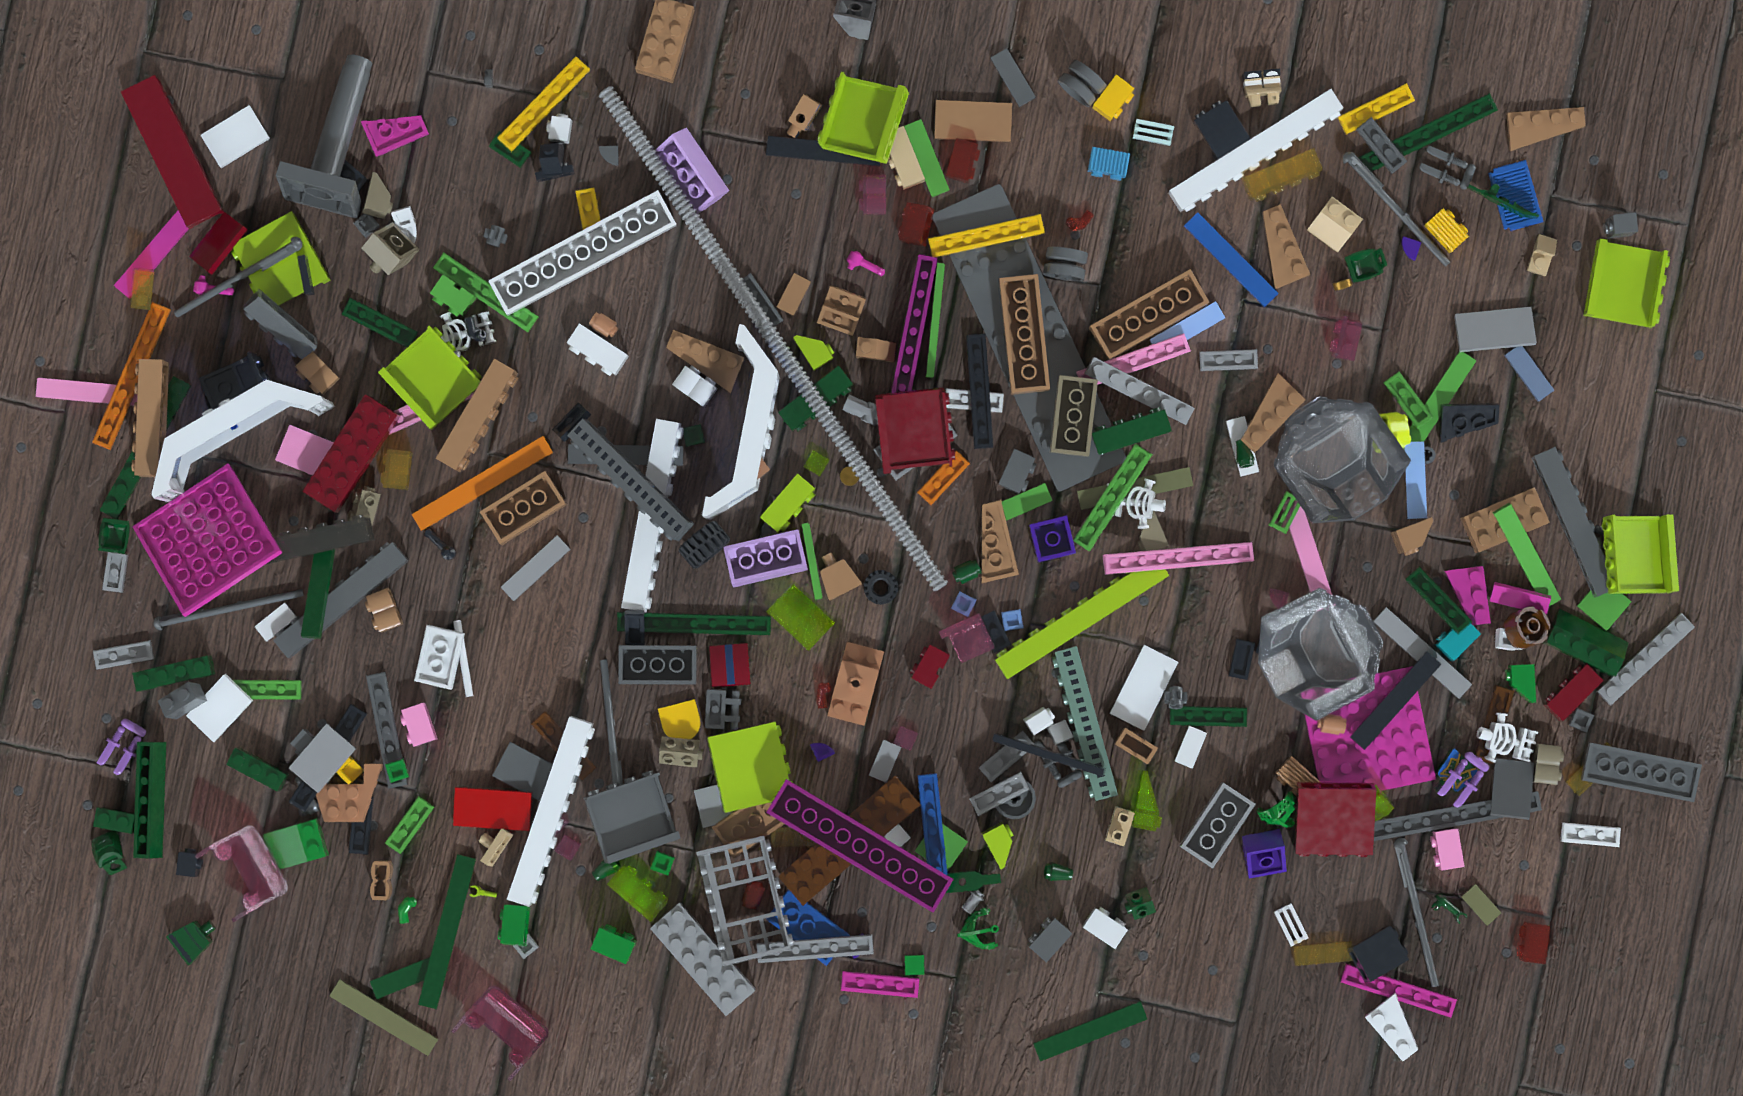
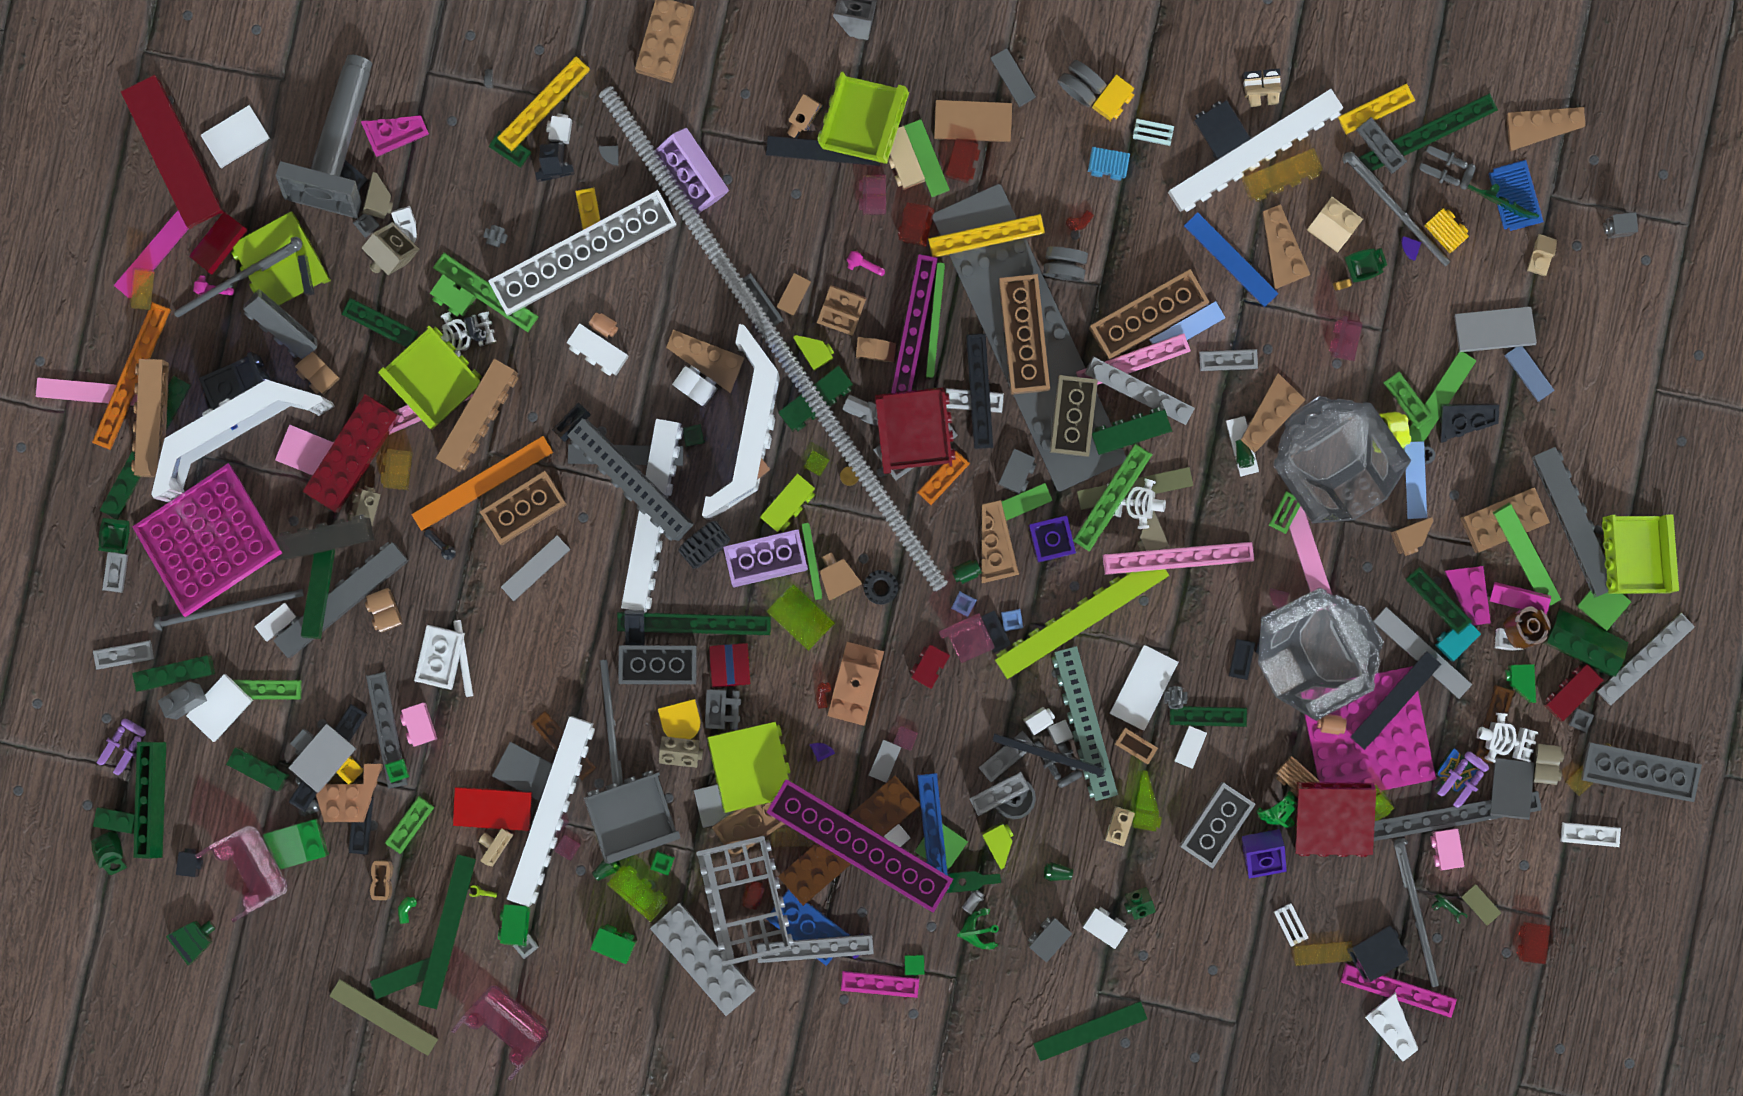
lime panel [1583,238,1670,328] -> none

